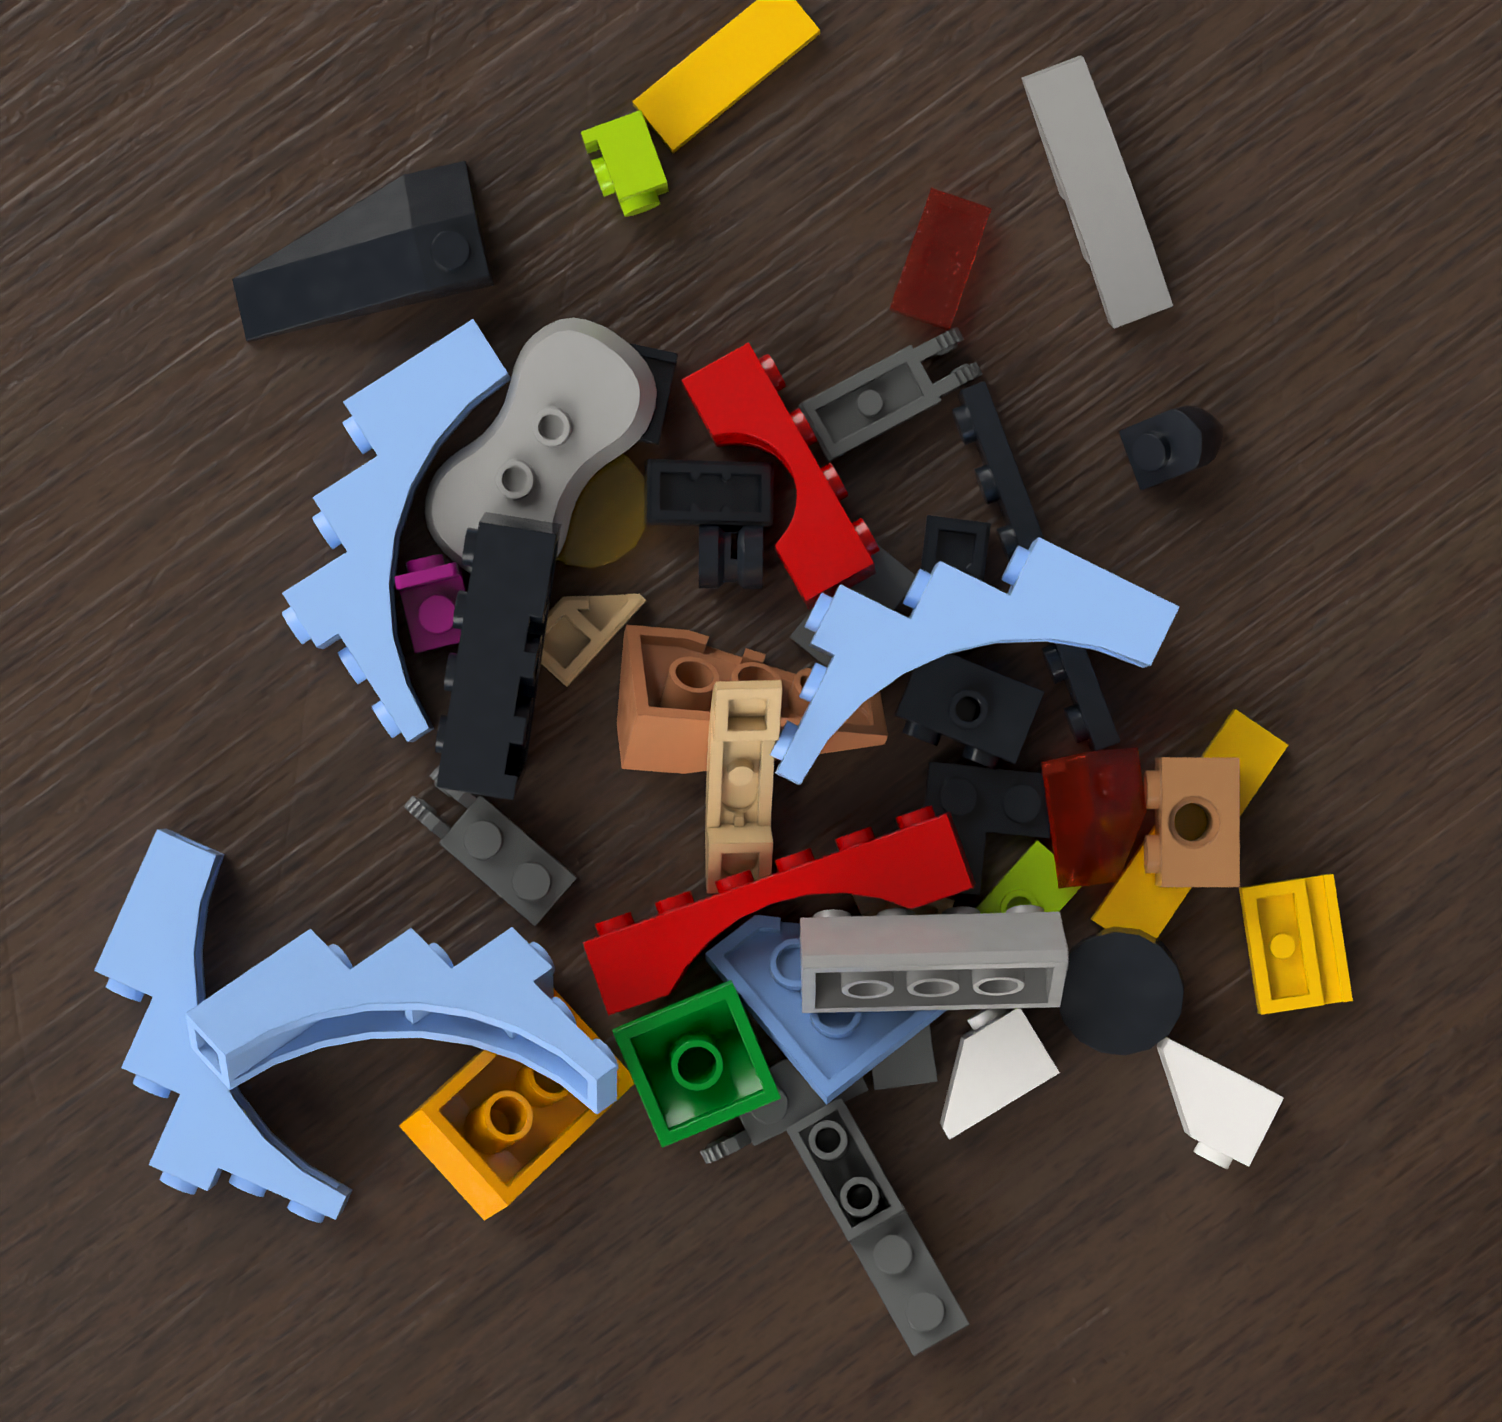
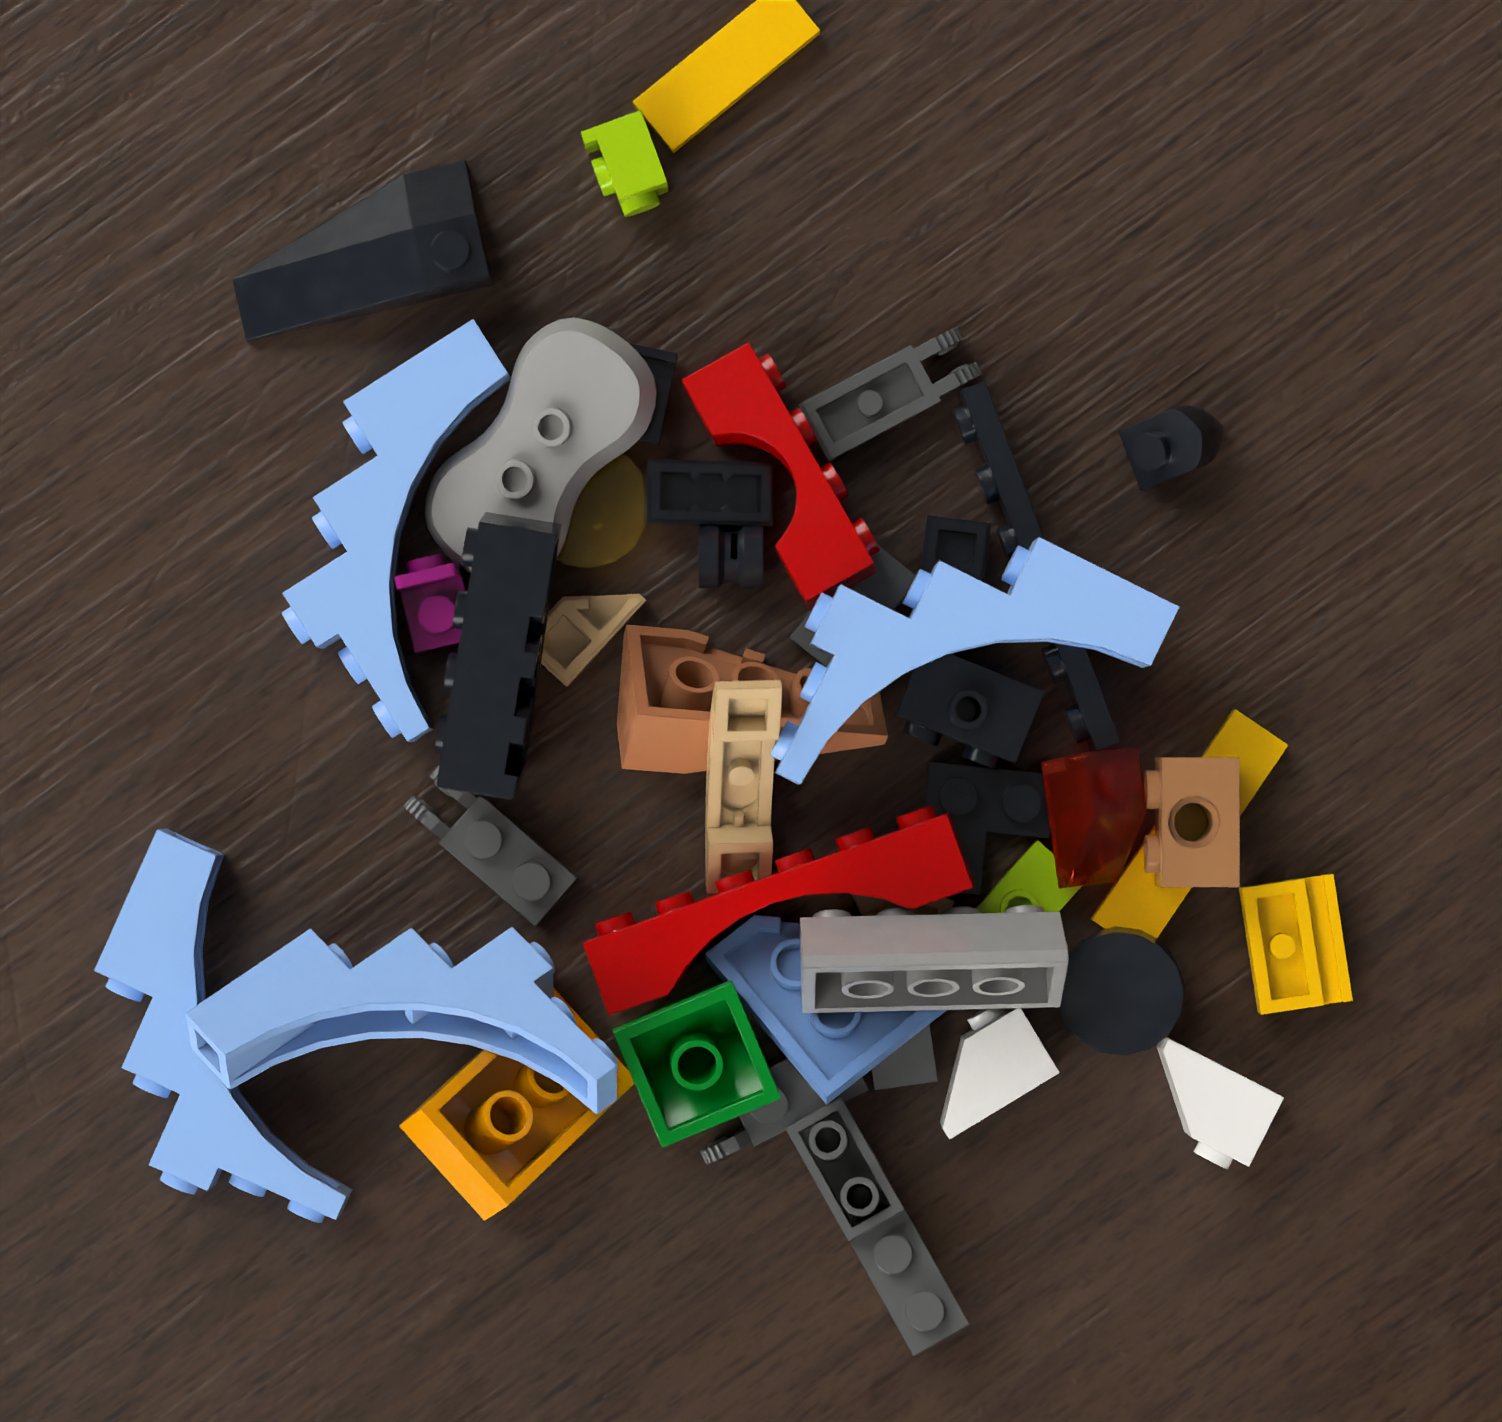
clear red plate [889,188,992,331] -> none
light grey slope [1021,55,1173,328] -> none

